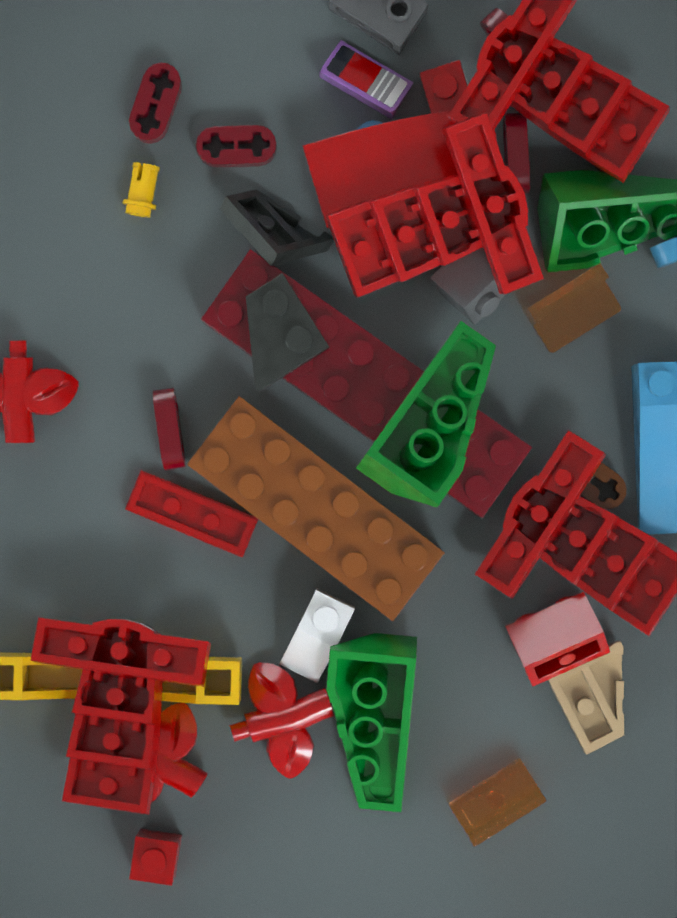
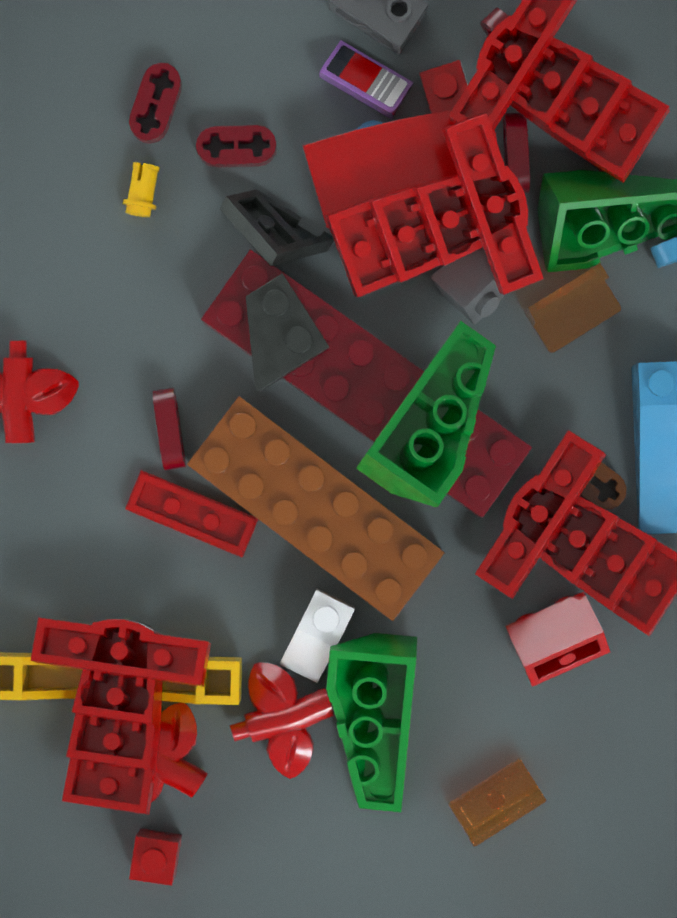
tan wing [547,640,624,755] -> none

